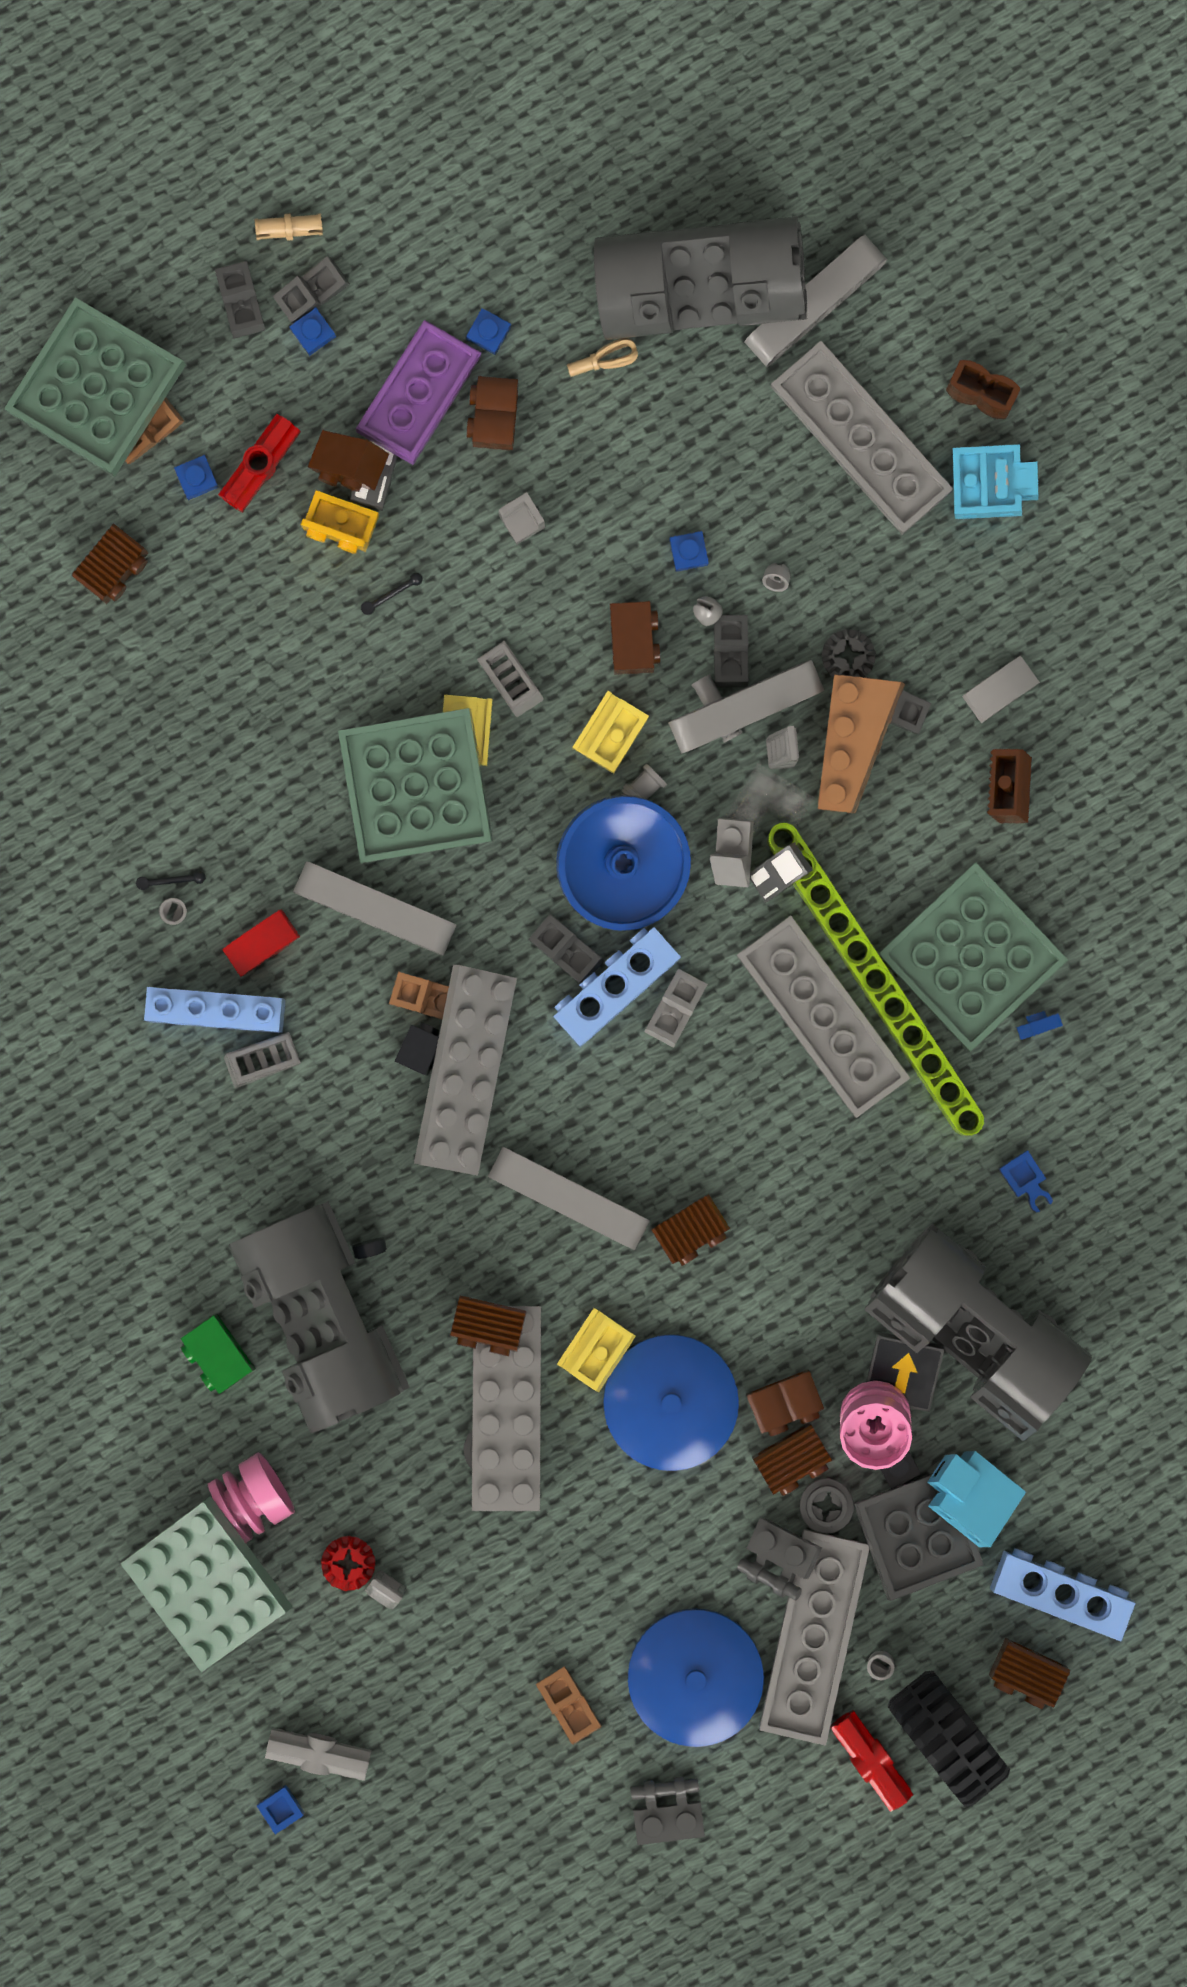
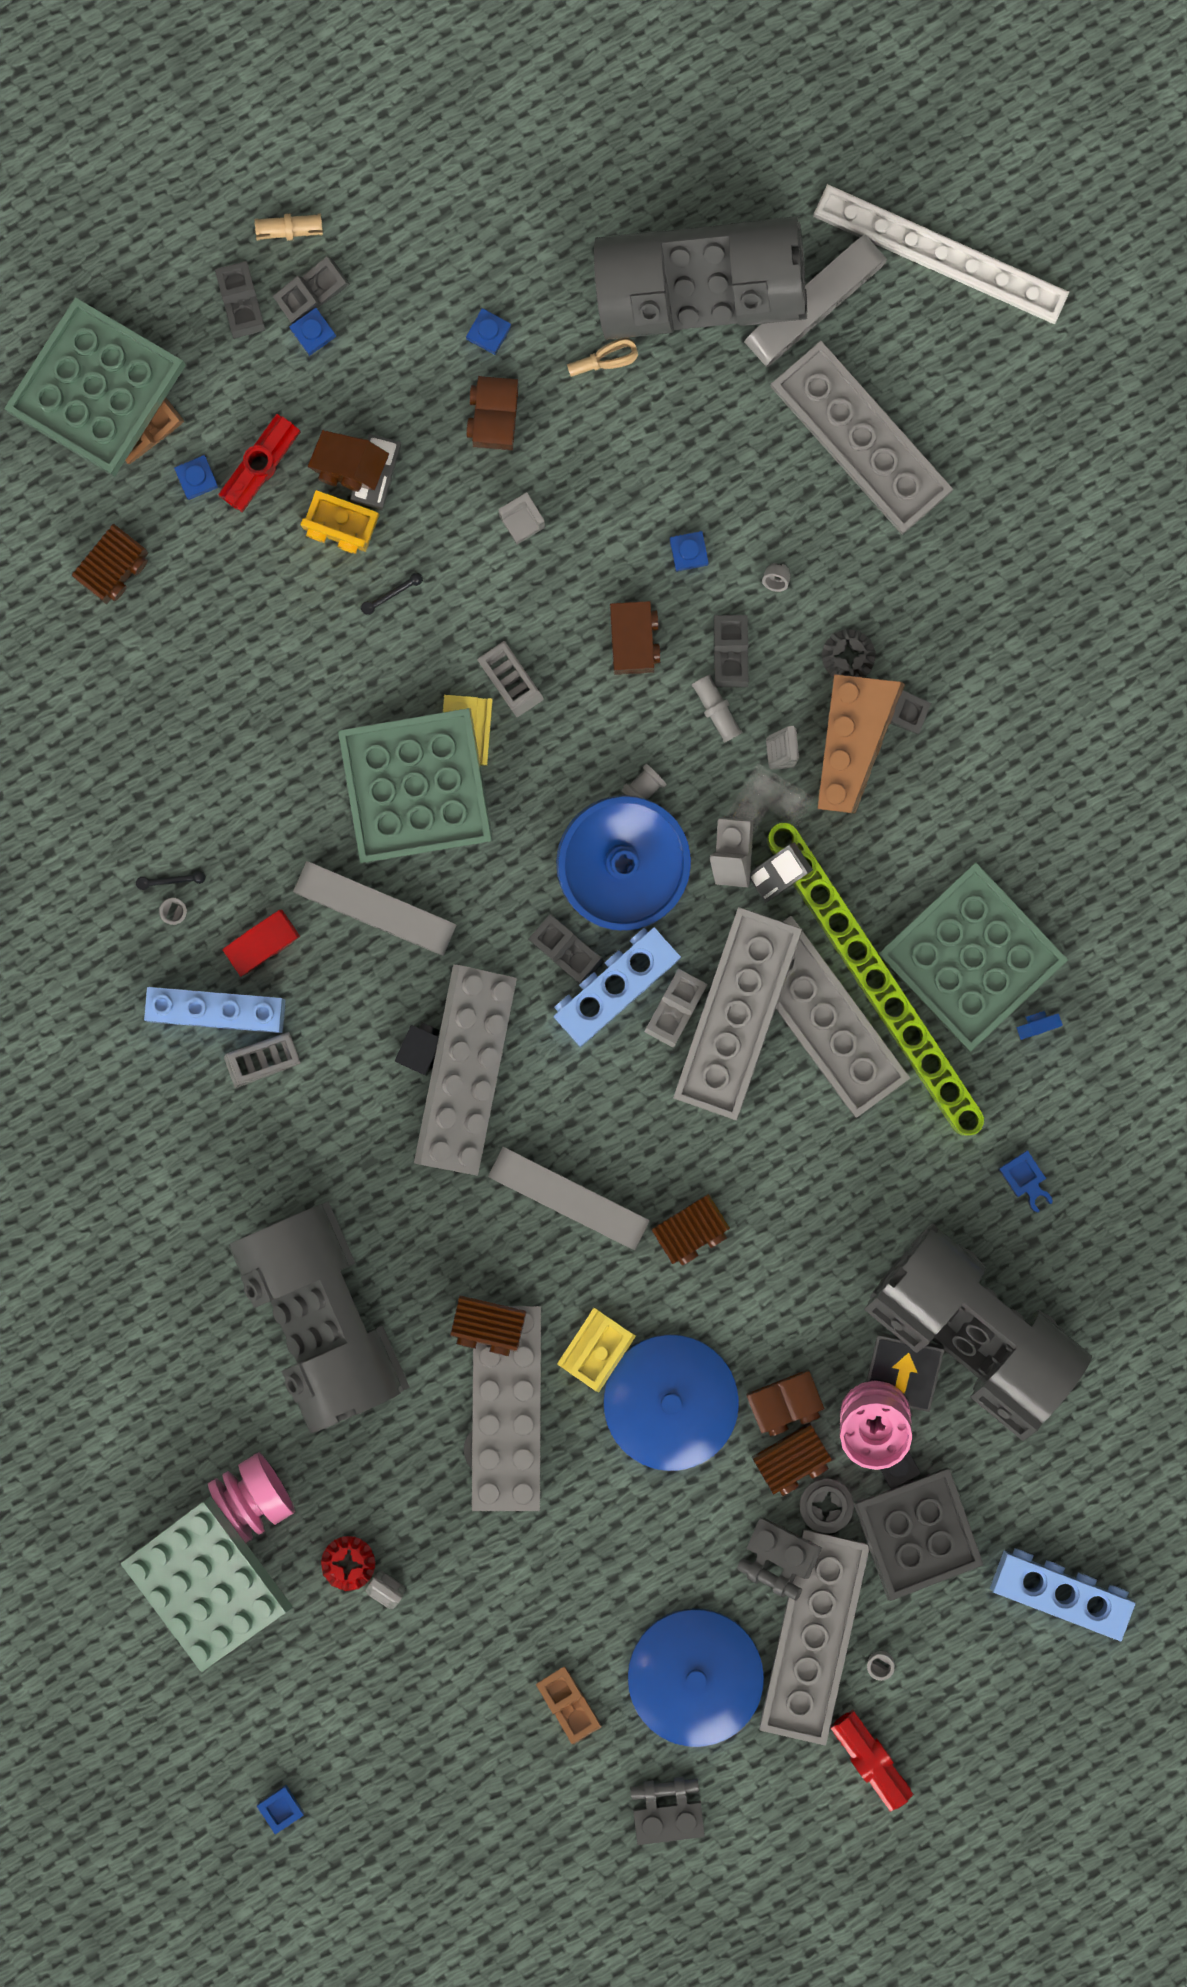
green brick [181,1314,256,1394] -> none
light grey piece [265,1728,372,1781] -> none
black tile [352,1237,387,1259] -> none
medium lavender tile [356,320,481,465] -> none
medium nougat slope [389,972,449,1020] -> none
light yellow plate [573,691,649,774] -> none
light grey beam [668,660,825,754] -> none
light grey hinge [693,596,723,626] -> none
black tyre [888,1671,1010,1807] -> none
medium azure piece [927,1451,1026,1547] -> none
reddish brown brick [946,360,1020,419] -> none
medium azure piece [953,444,1038,519] -> none
light grey slope [962,655,1040,723] -> none
reddish brown brick [987,749,1032,823] -> none
reddish brown brick [989,1638,1071,1709] -> none
none -> light grey plate [673,907,803,1121]
none -> white tile [813,184,1069,324]

